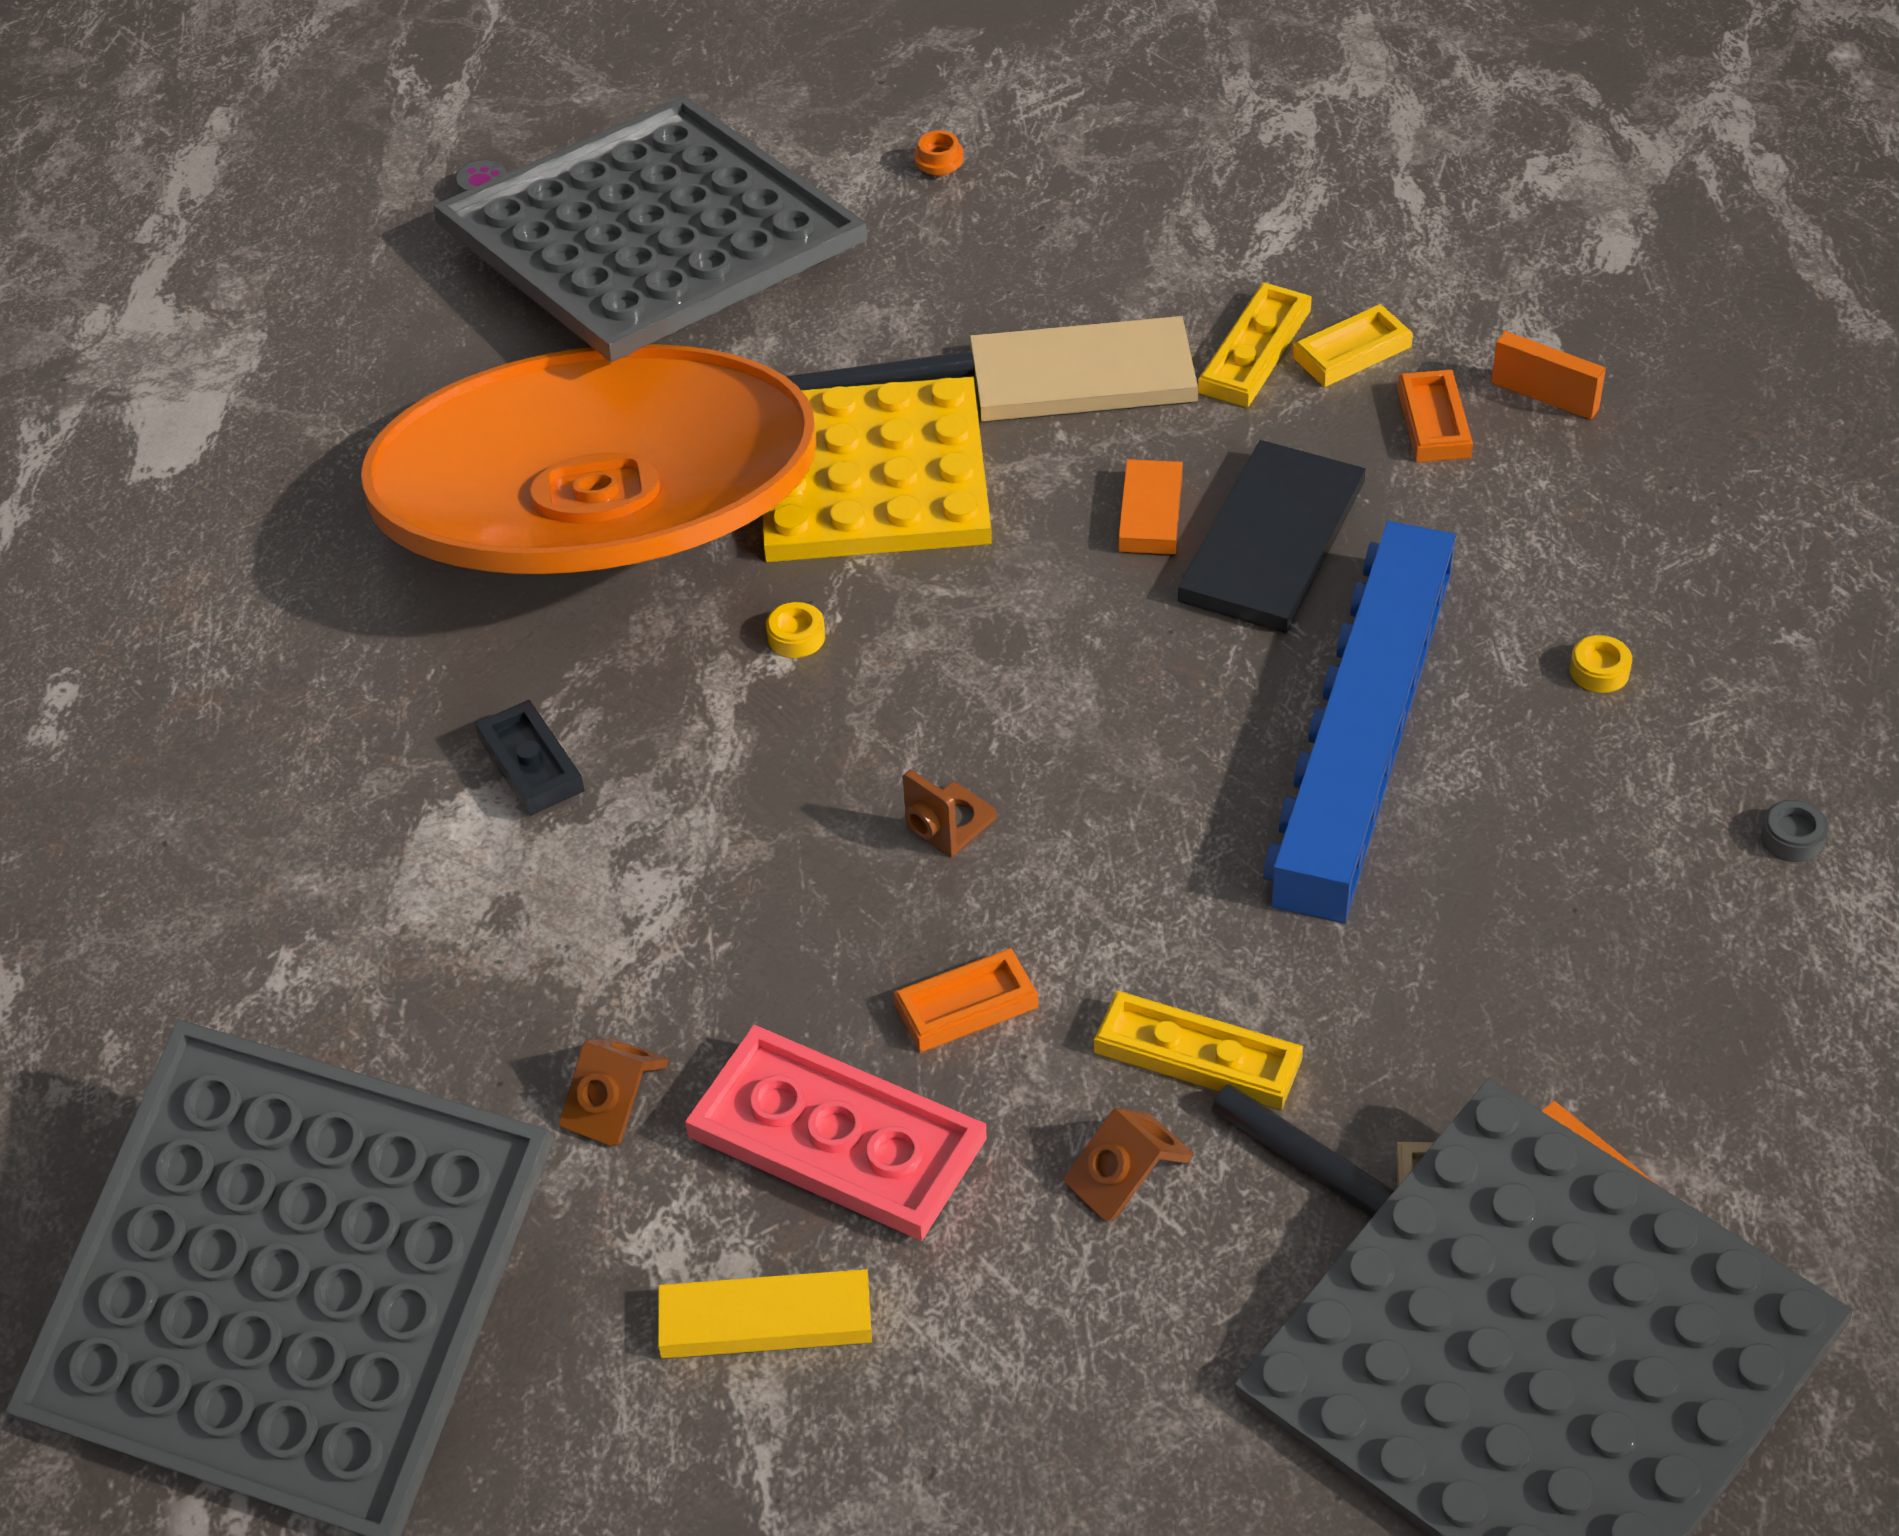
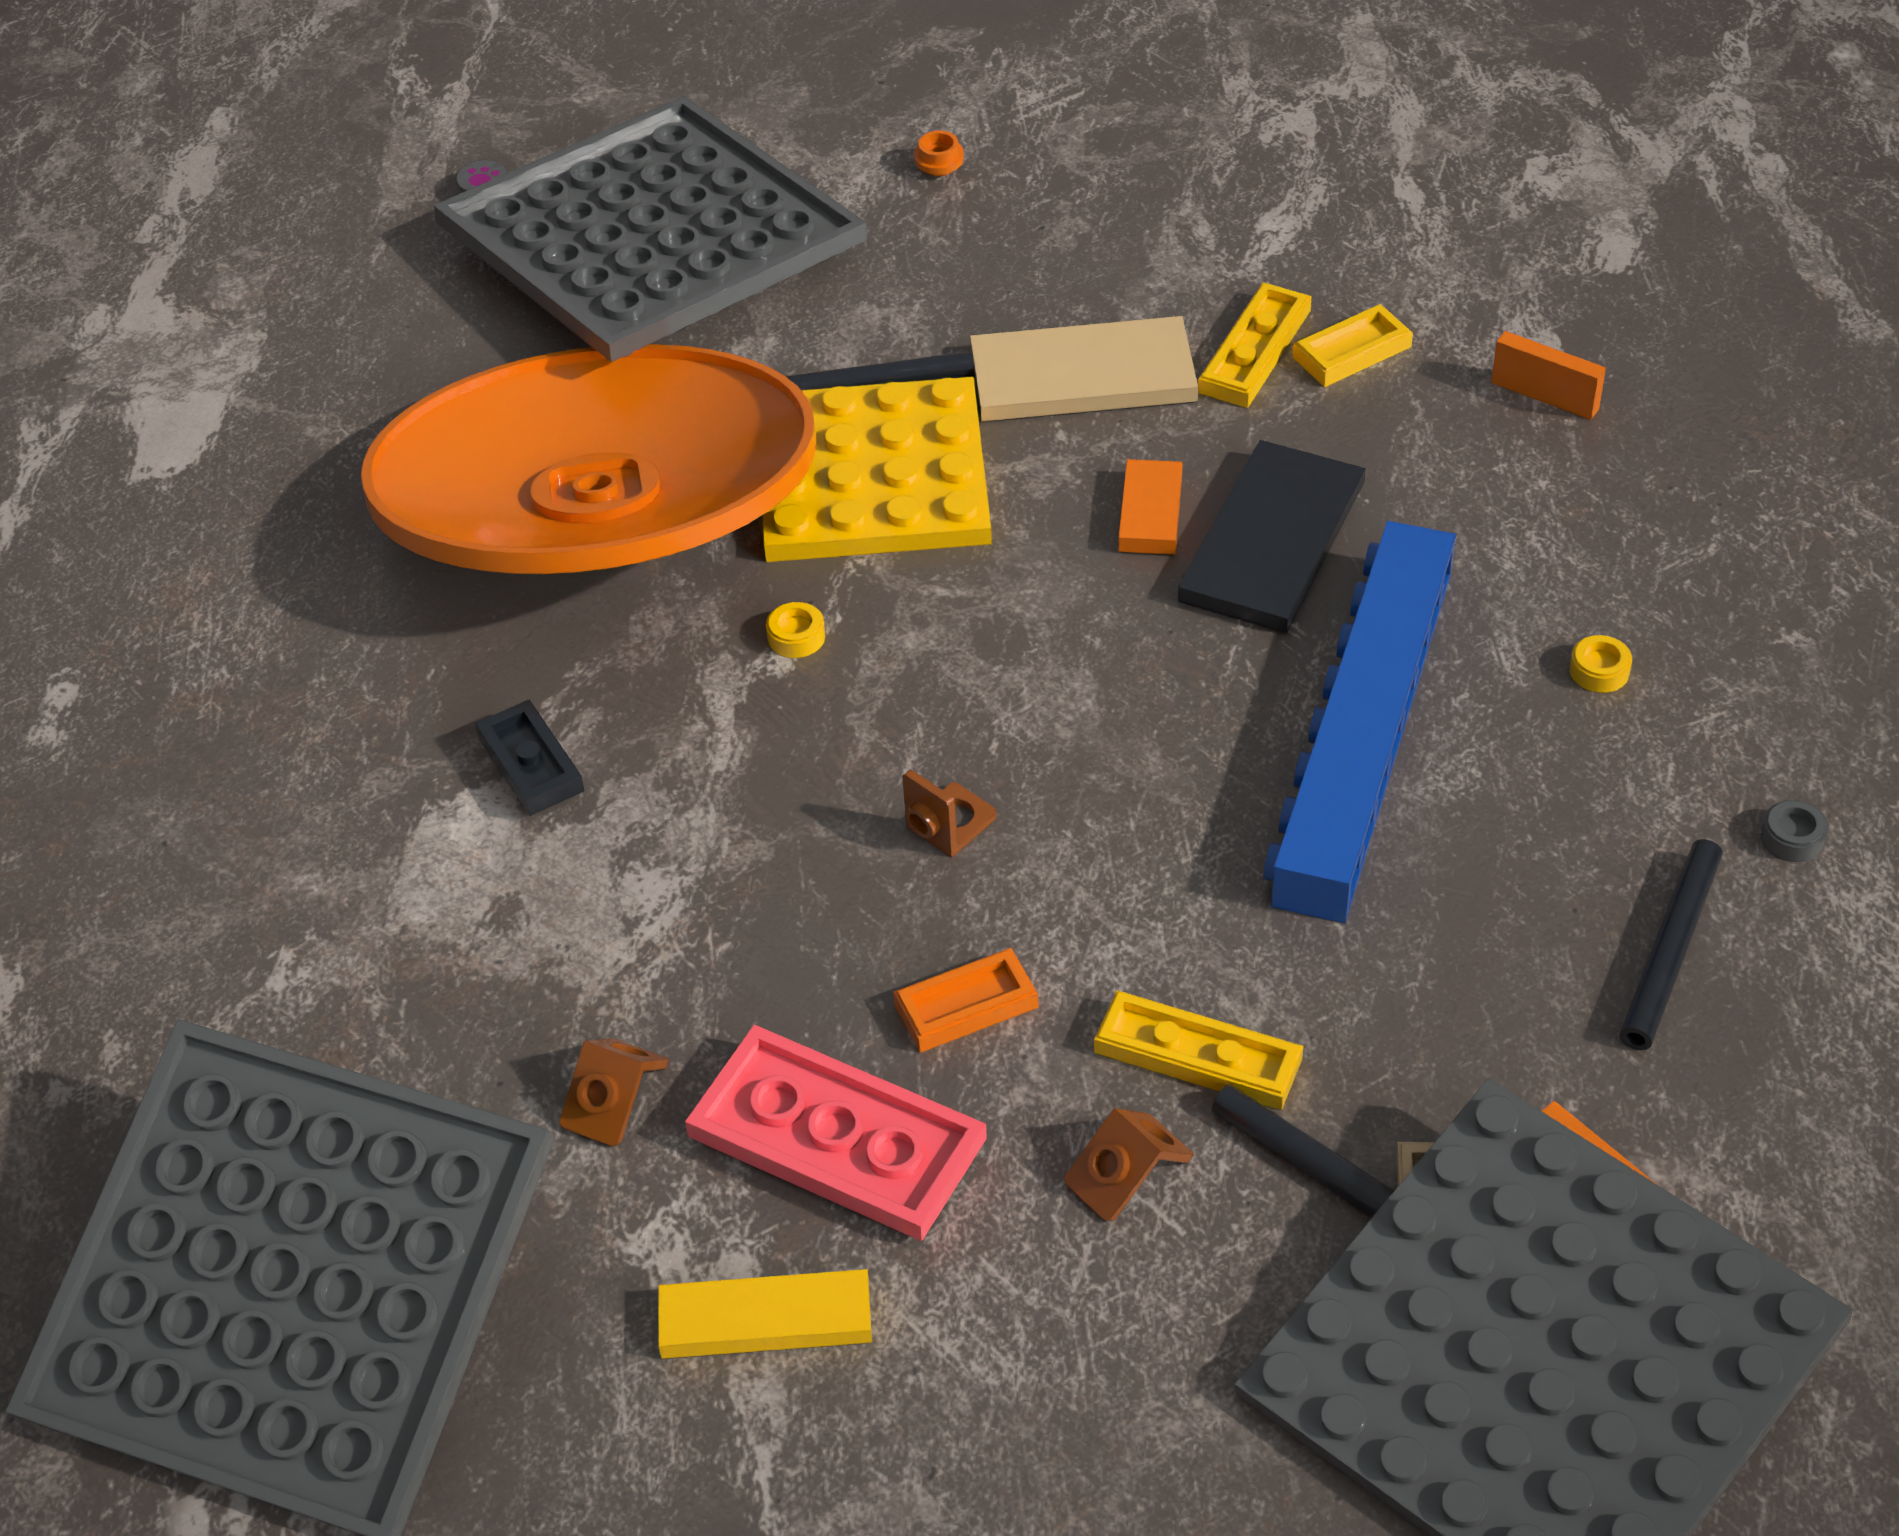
orange tile [1397,370,1473,463] -> none
none -> black piece [1619,839,1723,1050]

